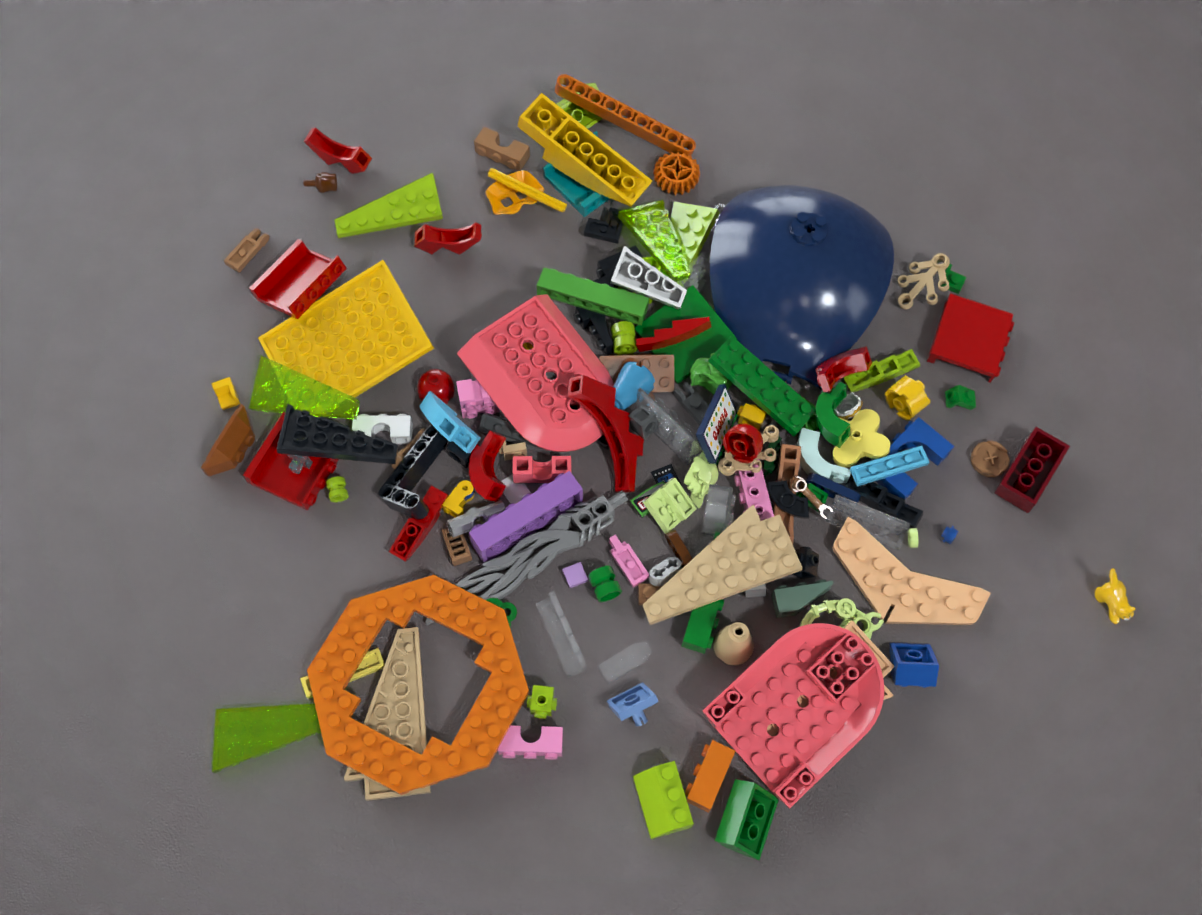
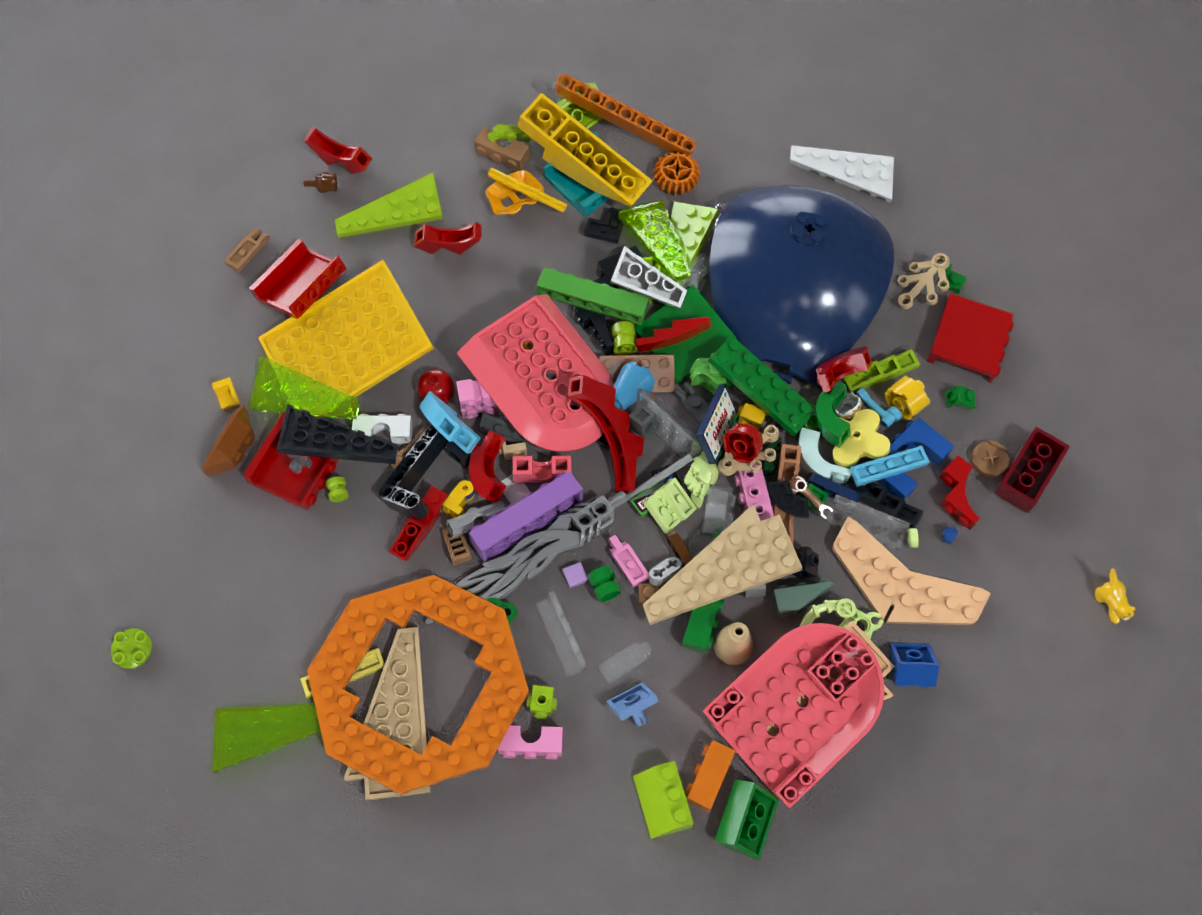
none -> lime dish [111,628,152,669]
none -> lime plate [488,124,532,142]
none -> light grey bar [626,453,694,501]
none -> white wing [790,145,894,203]
none -> medium azure brick [856,388,902,428]
none -> red arch [939,455,980,530]

